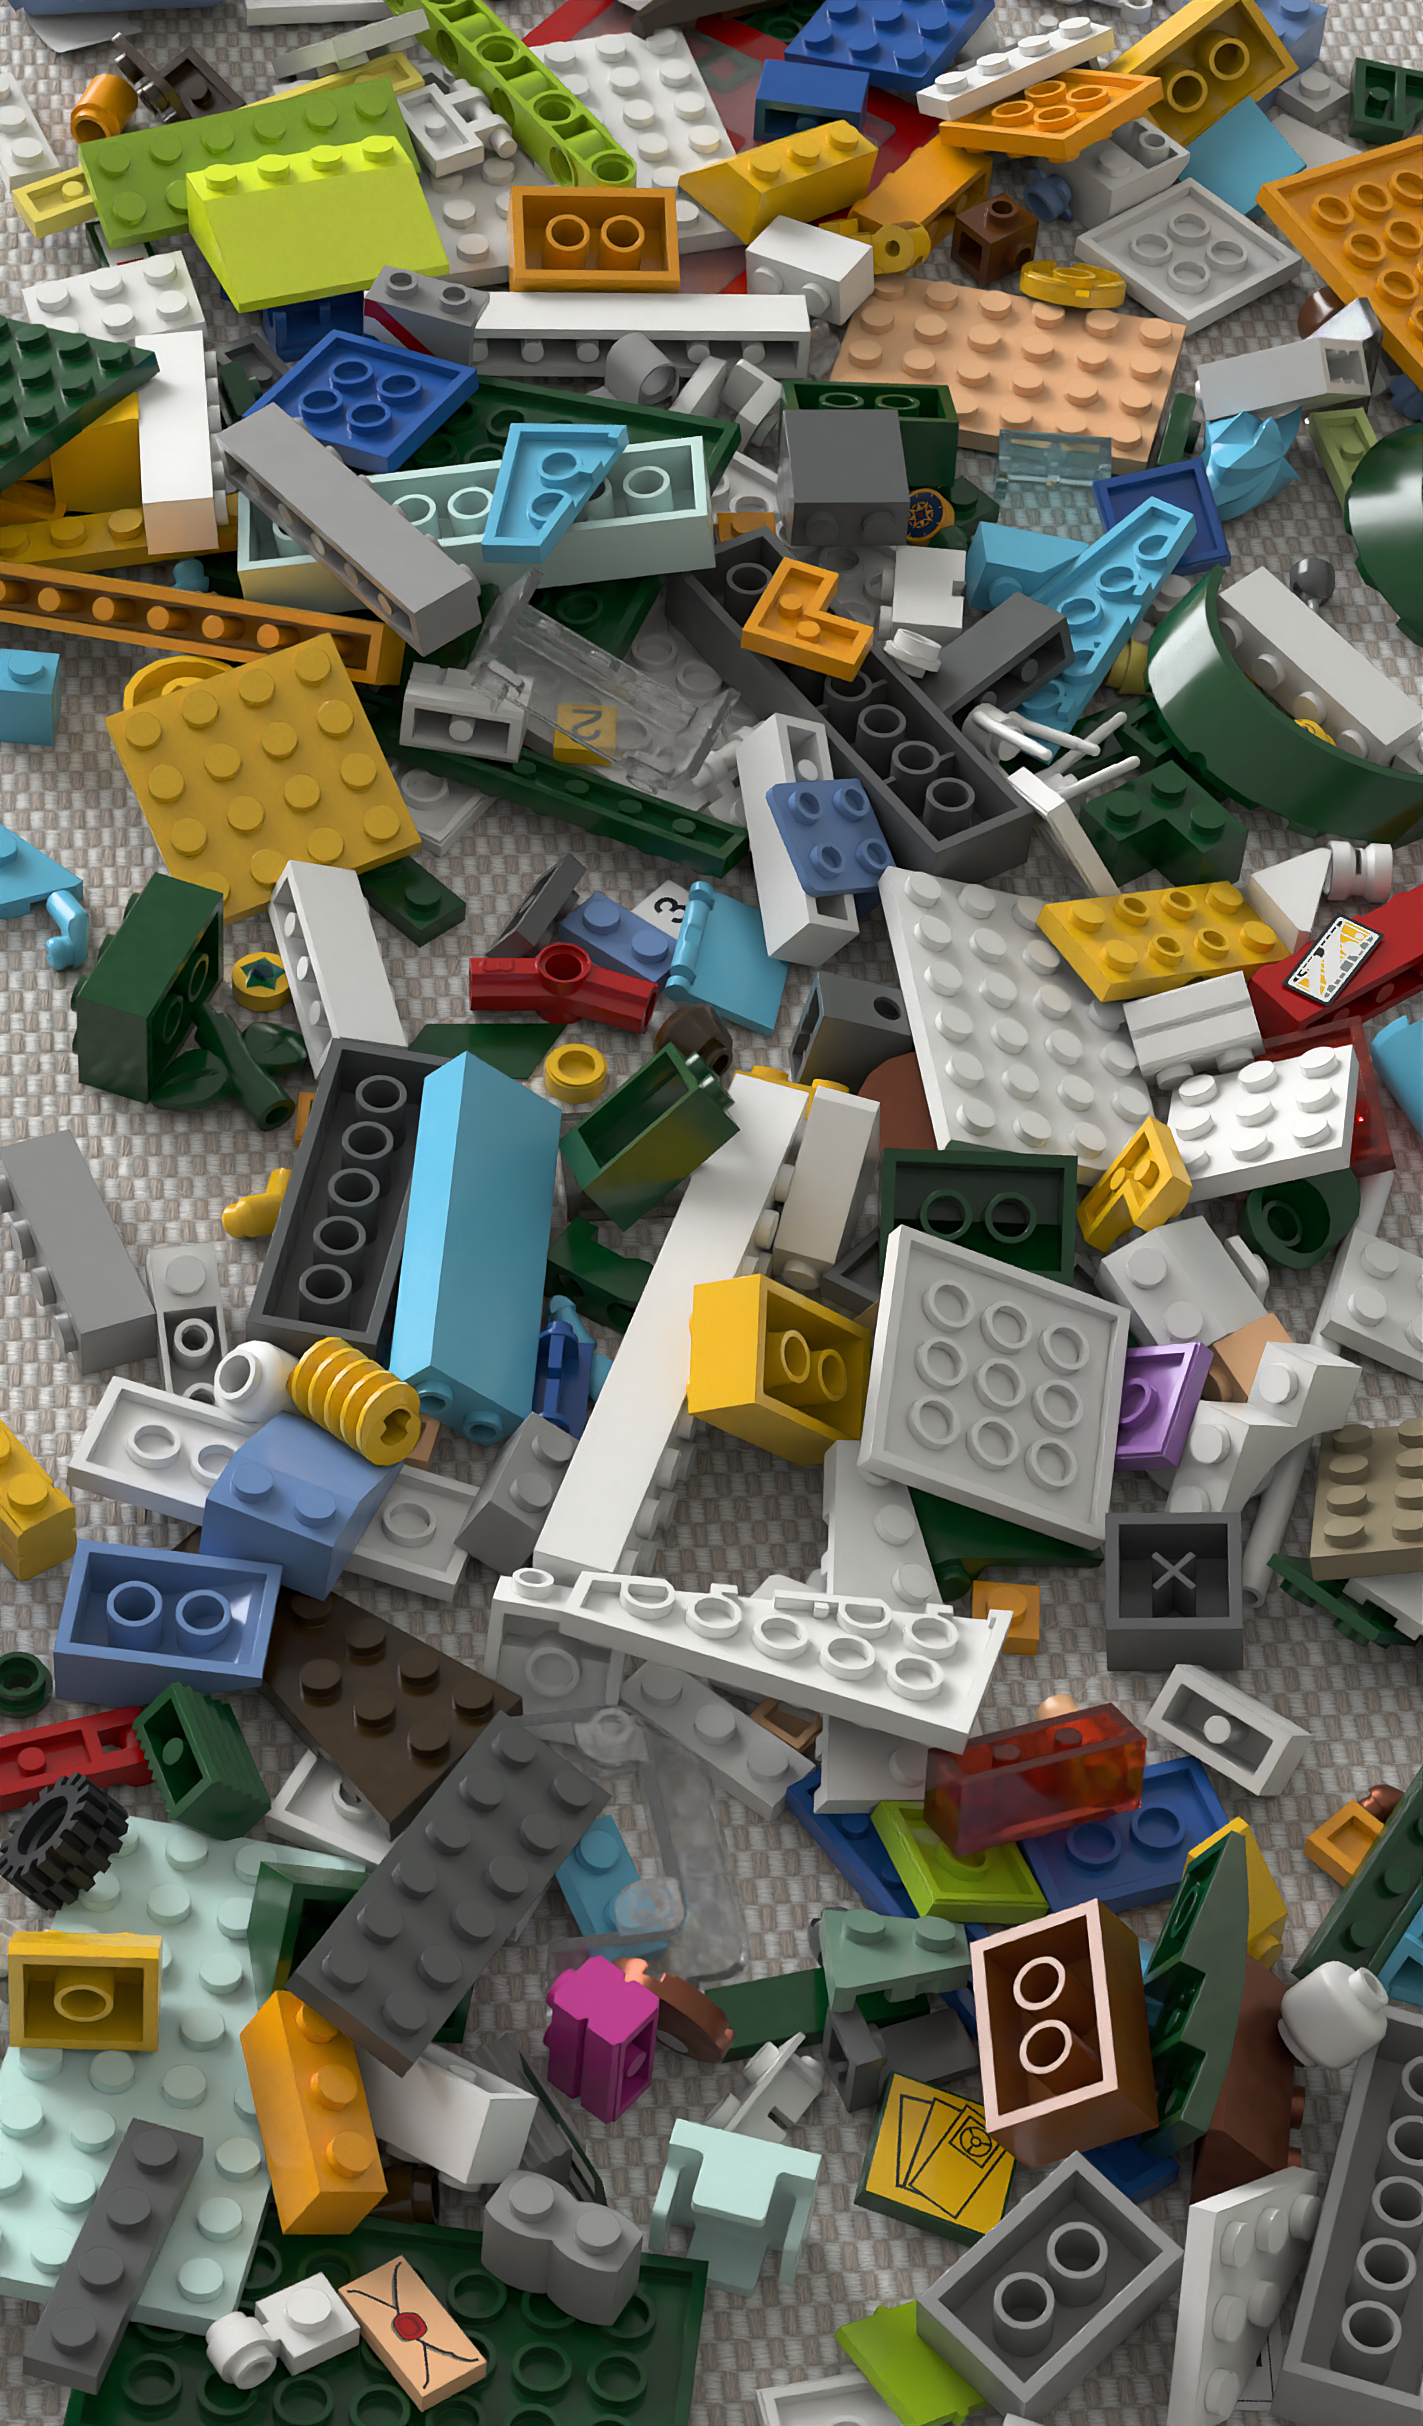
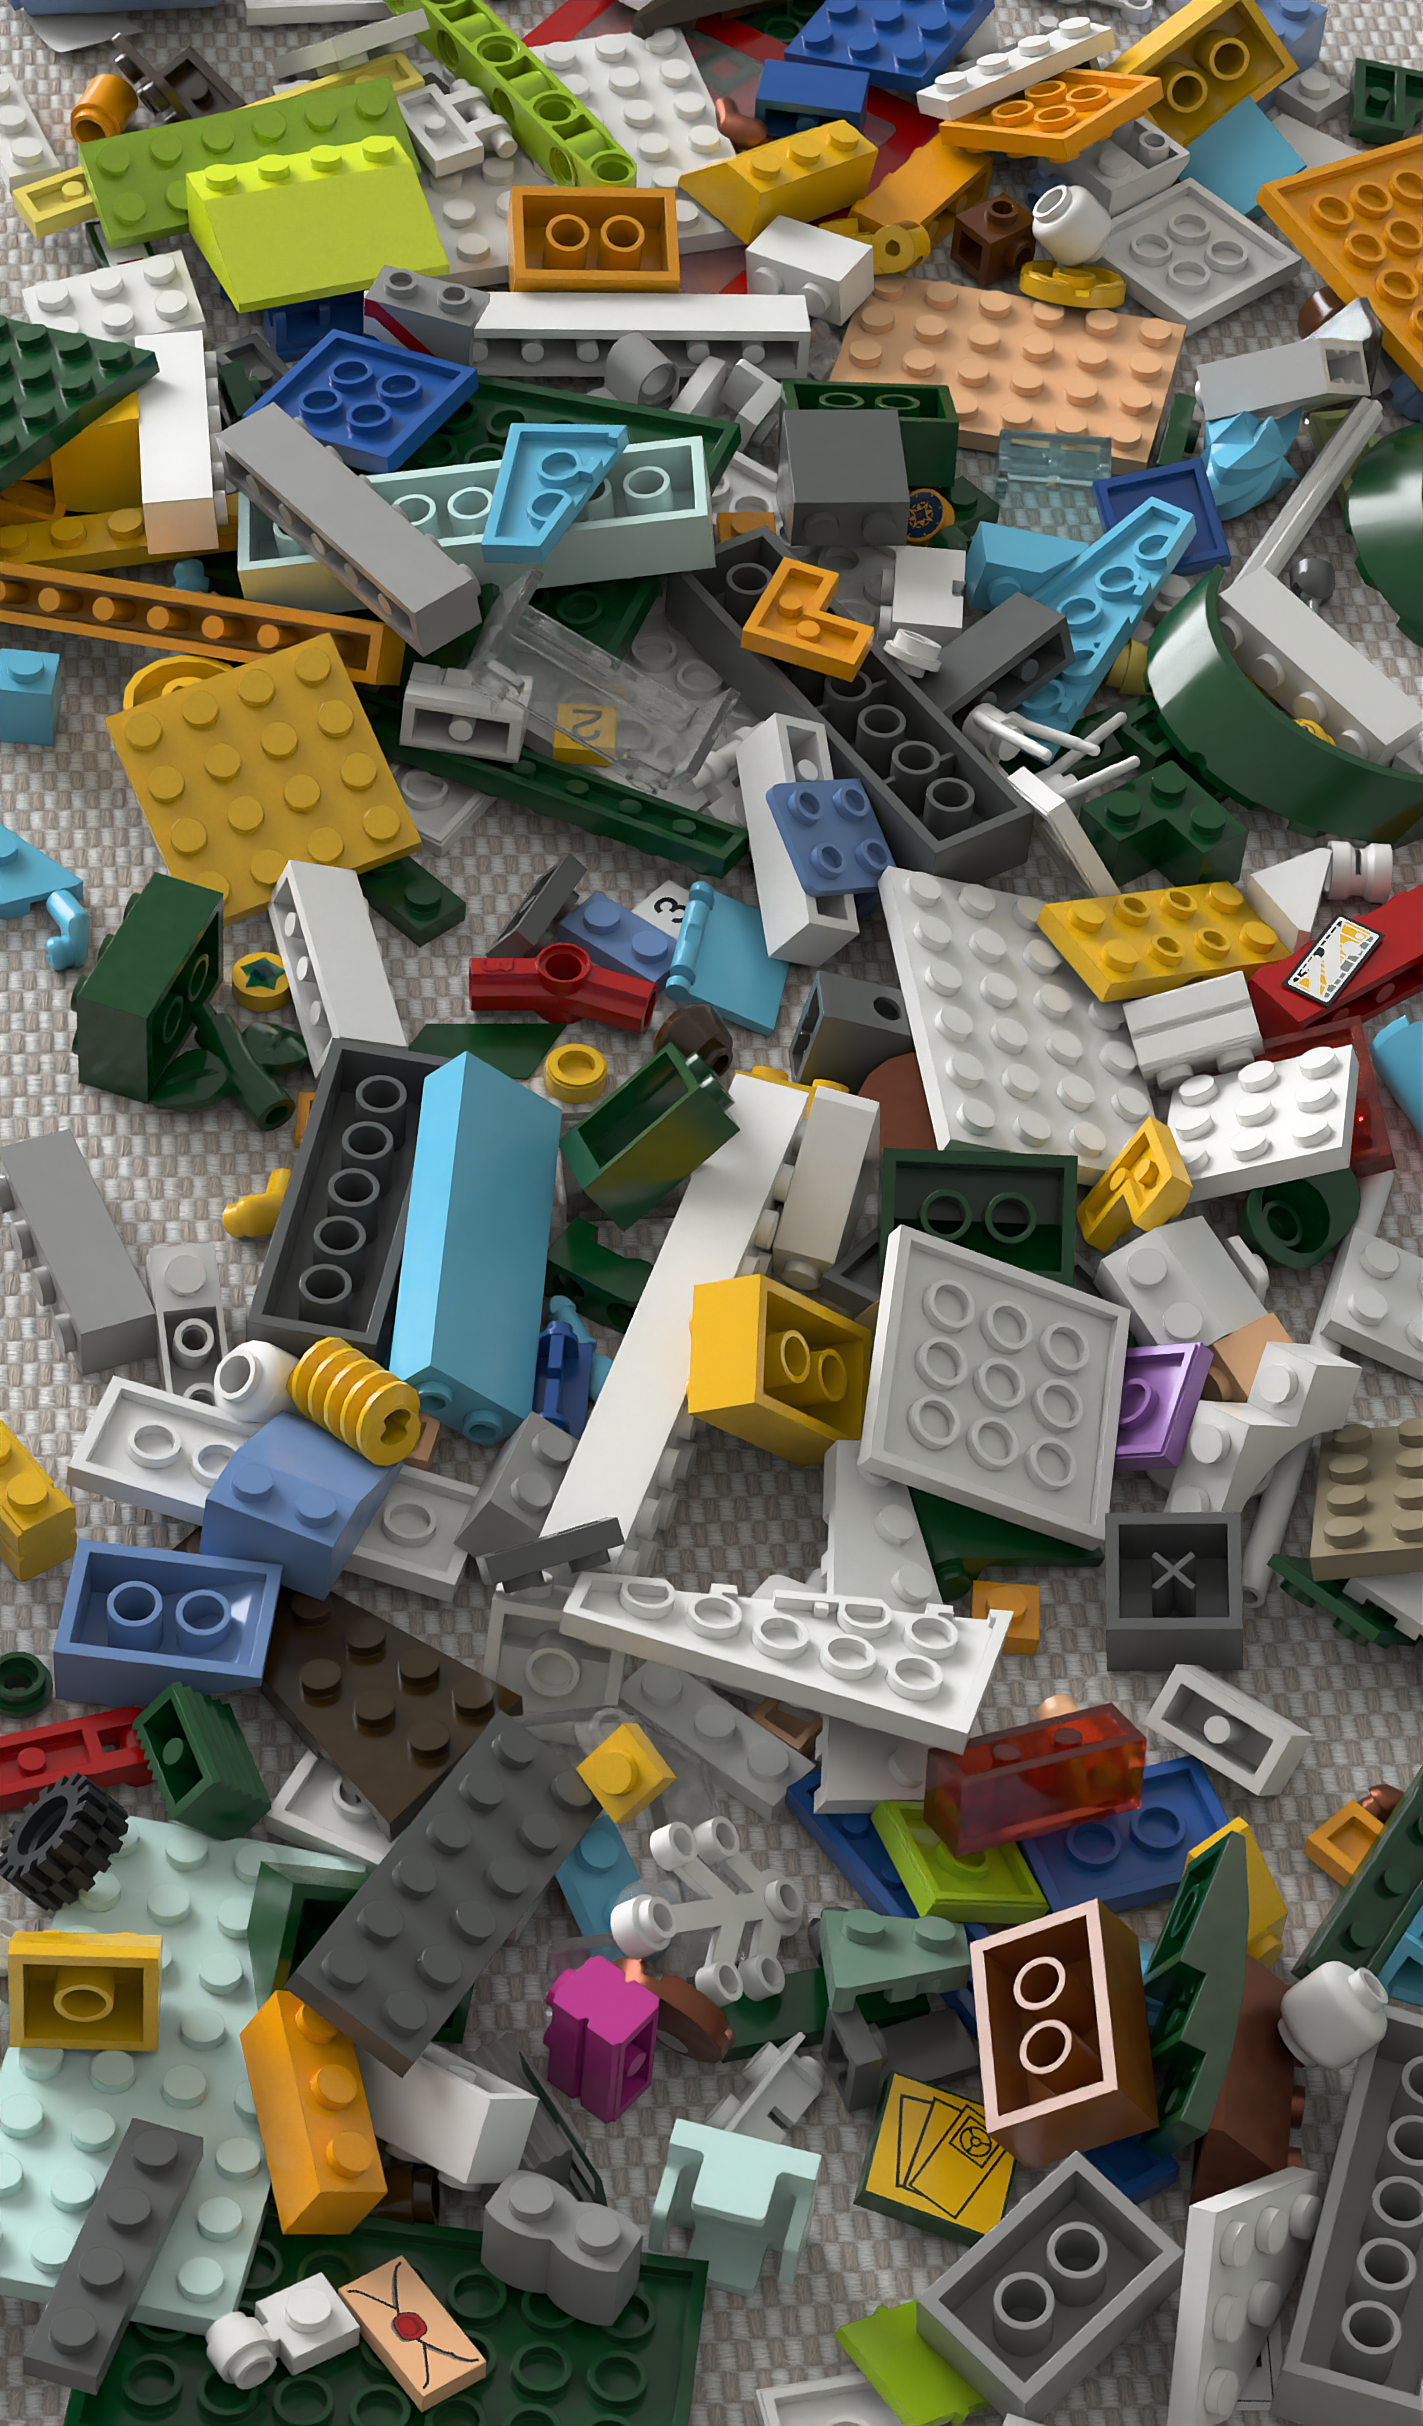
none -> dark grey plate [475,1517,625,1594]
none -> yellow plate [575,1723,677,1824]
none -> white plant [611,1816,803,2008]
none -> copper arm [714,97,773,151]
none -> white head [1032,185,1112,266]
none -> white axle [1230,396,1383,587]

